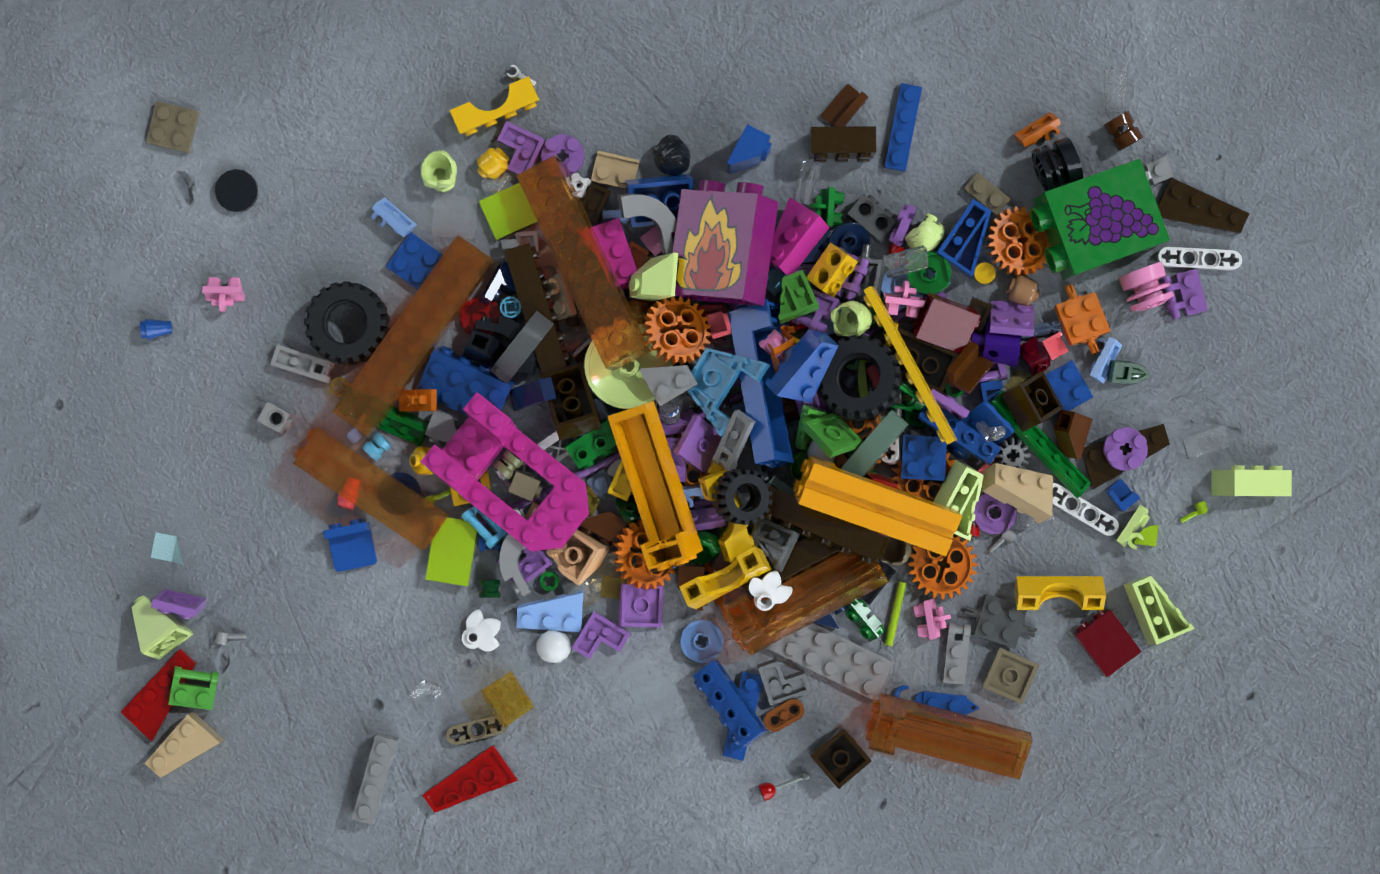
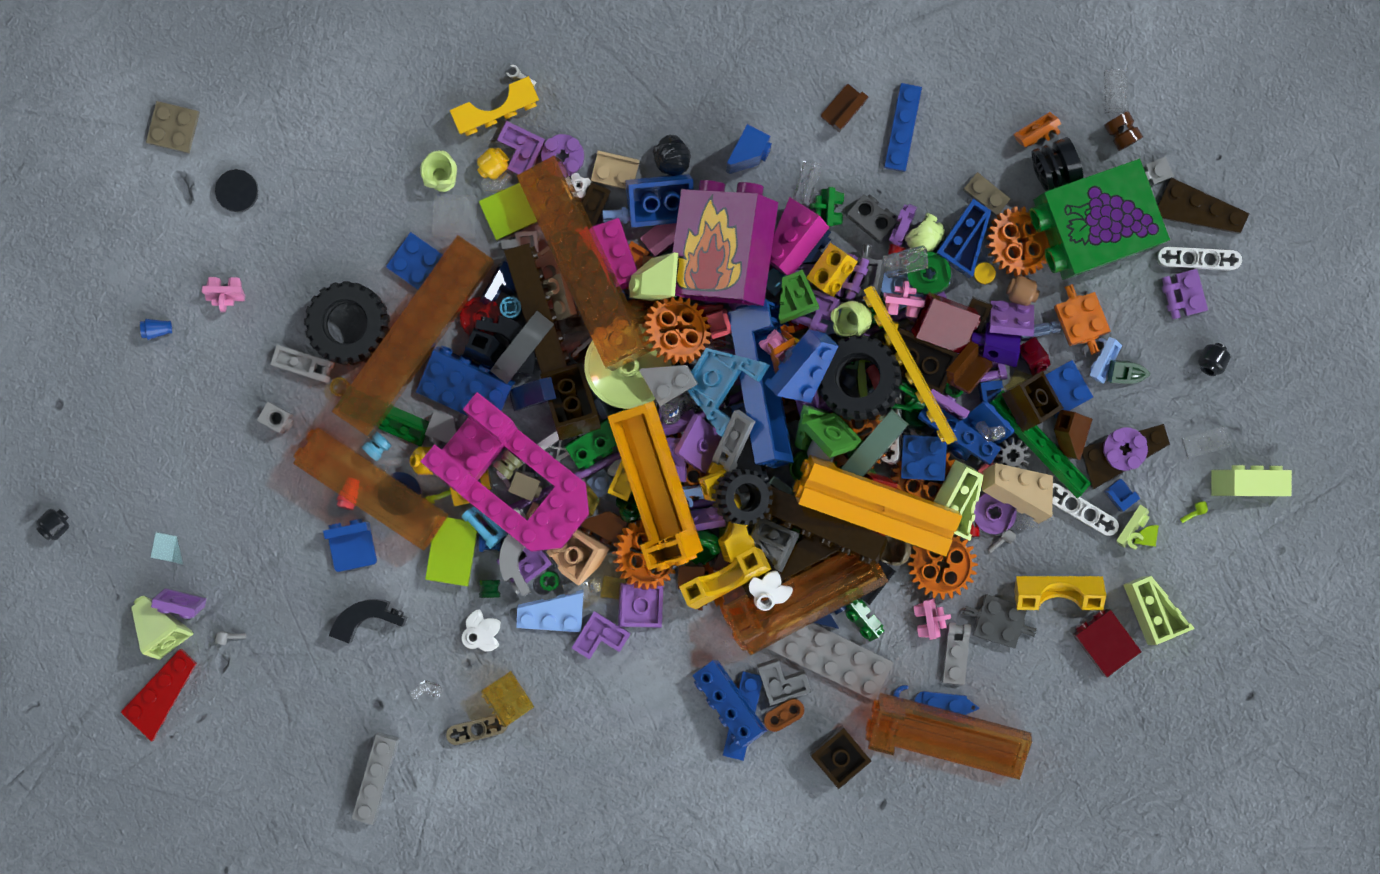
tan wedge [144,712,225,778] -> none
bright green plate [168,666,219,710] -> none
light blue hand [347,414,368,444] -> none
light blue plate [372,197,417,237] -> none
orange plate [399,389,437,412] -> none
red wing [422,744,518,813] -> none
white hair [536,630,571,663] -> none
light grey arch [618,194,677,255] -> none
medium blue plate [680,619,724,663] -> none
hinge [758,772,810,801] -> none
dark brown brick [808,126,876,163] -> none
dark blue dish [828,222,870,257] -> none
lime bar [884,581,907,646] -> none
dark tan plate [982,647,1039,704] -> none
coral panel [1039,331,1068,361] -> none
bright pink wheel [1118,261,1174,312] -> none
none -> black head [36,509,69,541]
none -> black arch [329,599,408,644]
none -> black head [1198,343,1231,376]

